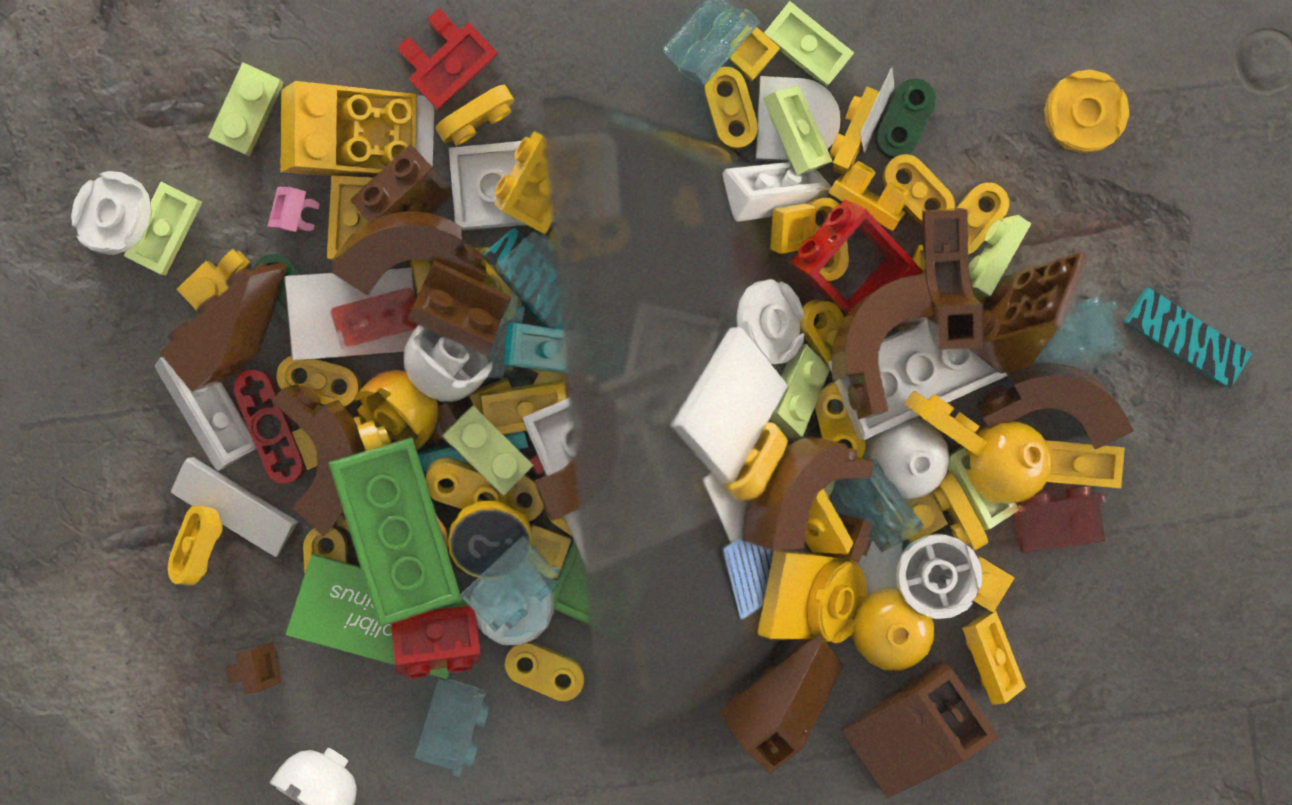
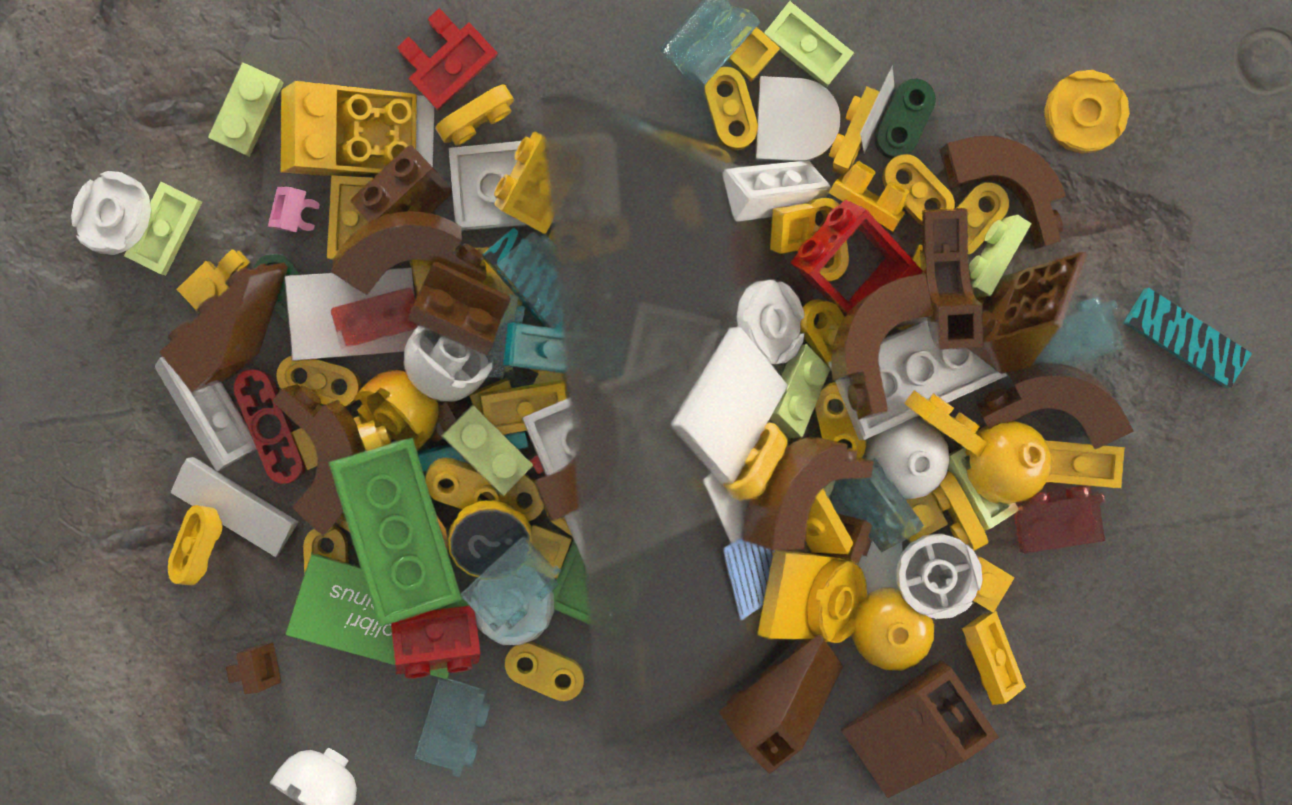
yellowish green plate [763,86,832,175] -> none
none -> reddish brown arch [939,136,1066,250]

